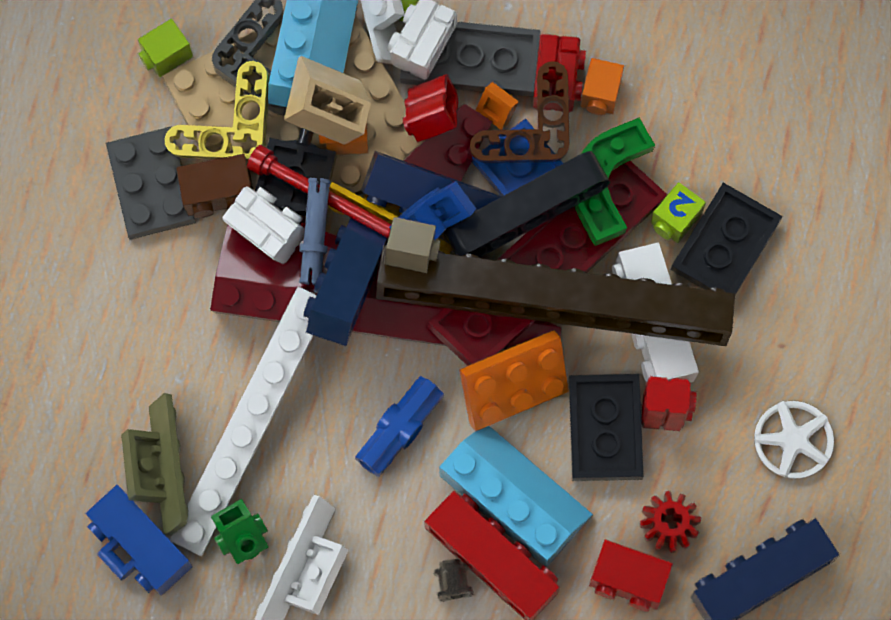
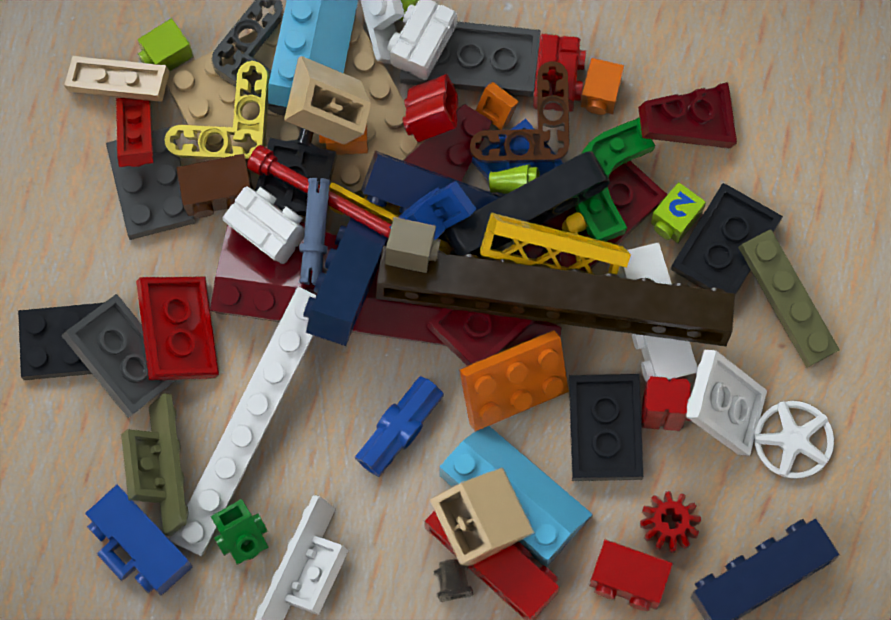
none -> black plate [18,302,105,380]
none -> dark grey plate [62,294,176,418]
none -> tan plate [64,56,170,102]
none -> red plate [116,97,154,167]
none -> red tile [136,276,219,381]
none -> tan slope [430,468,535,565]
none -> yellow fence [479,213,631,275]
none -> lime cone [489,164,540,194]
none -> yellow hand [562,212,587,262]
none -> dark red wing [638,82,737,149]
none -> white plate [686,350,767,456]
none -> olive plate [738,229,840,368]

